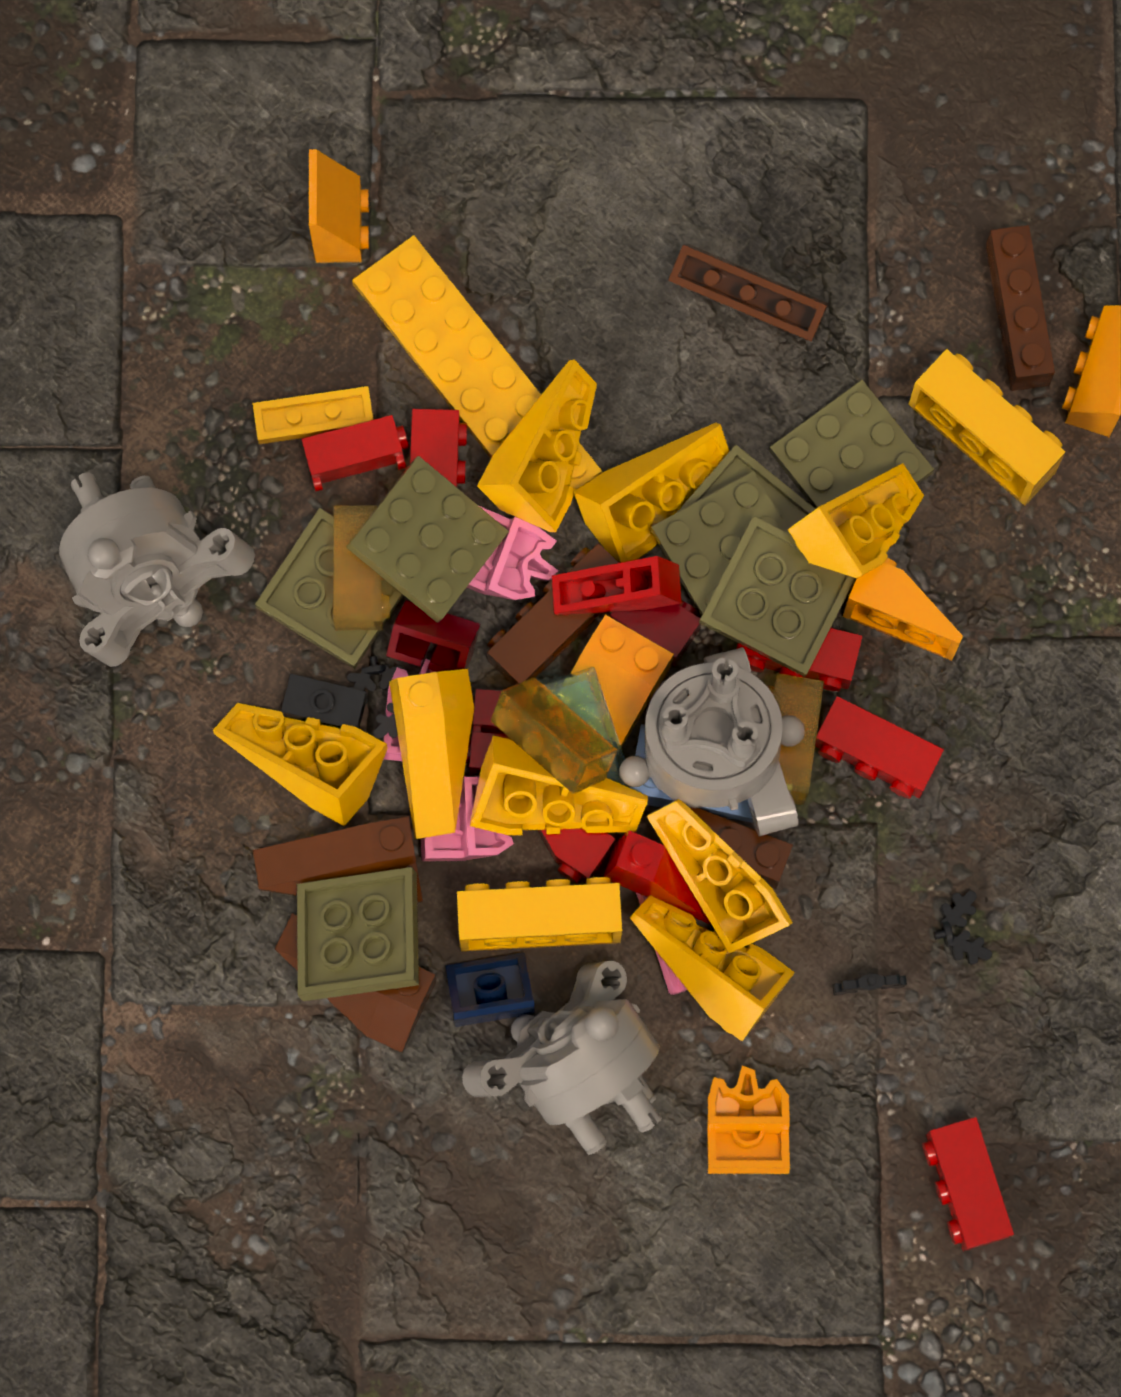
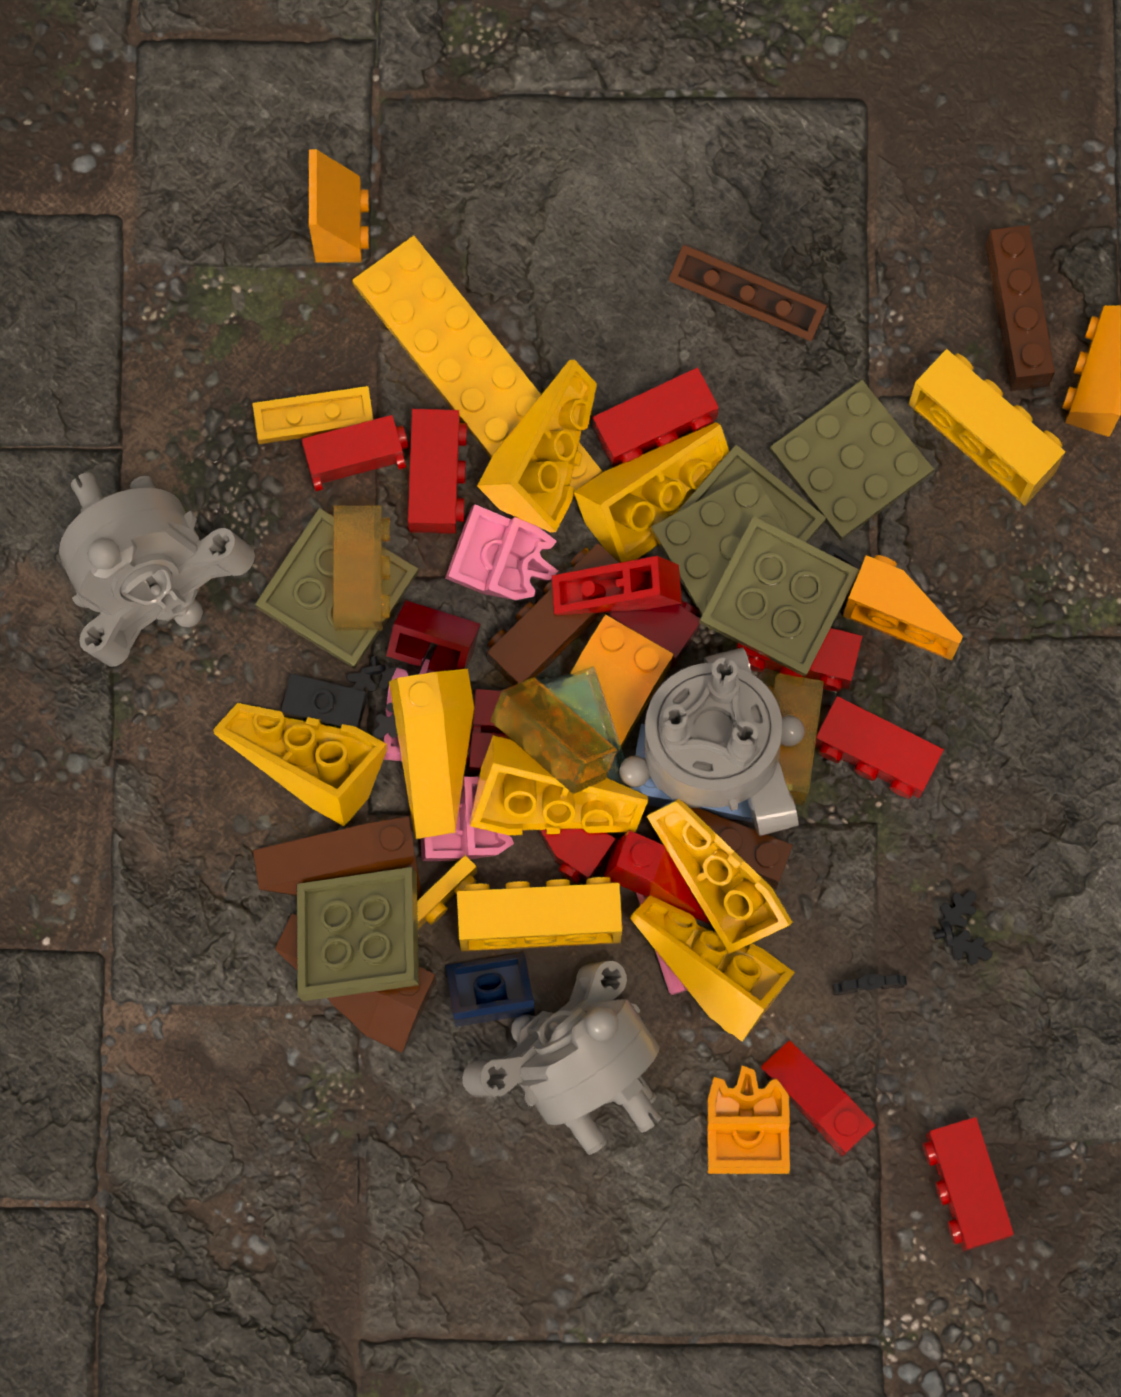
olive plate [346,456,509,623] -> none
yellow wedge [787,463,924,578] -> none
none -> yellow plate [417,855,477,938]
none -> red brick [592,367,719,467]
none -> red slope [760,1040,875,1157]

